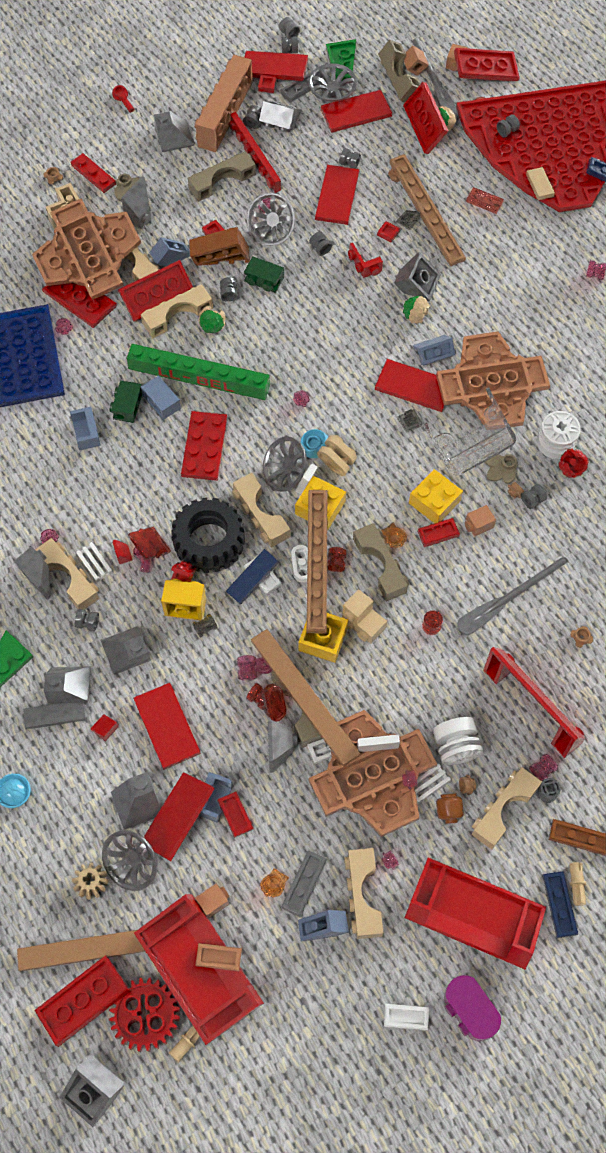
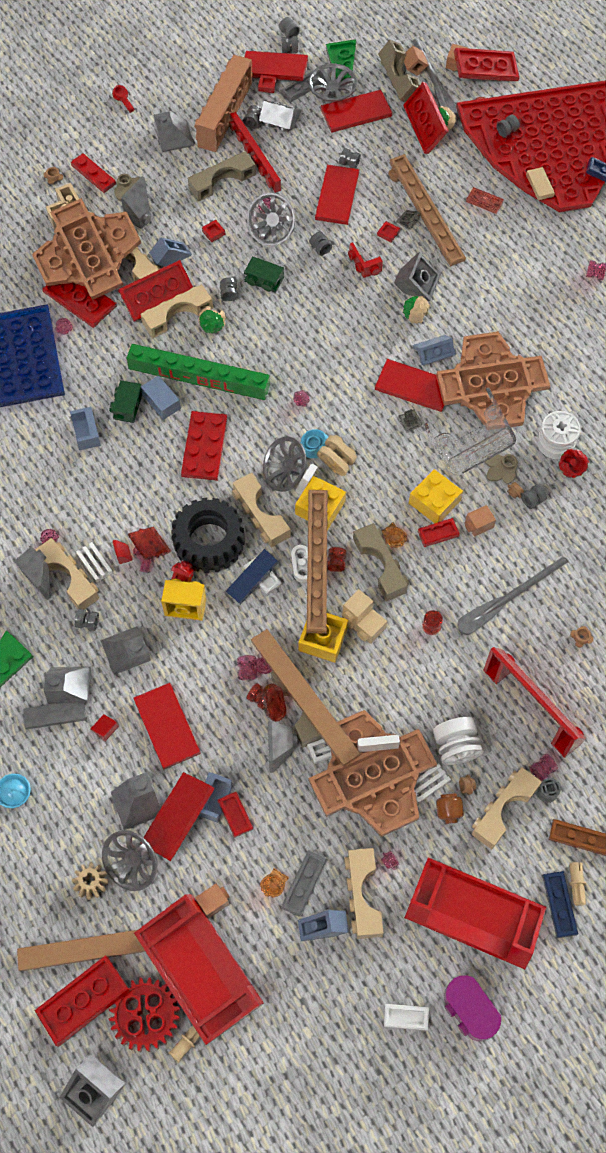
dark orange wedge [189,227,250,266] -> none
clear smoke bush [192,614,218,638] -> none
nougat tile [196,943,242,971] -> none
clear pink plate [402,769,417,790] -> none

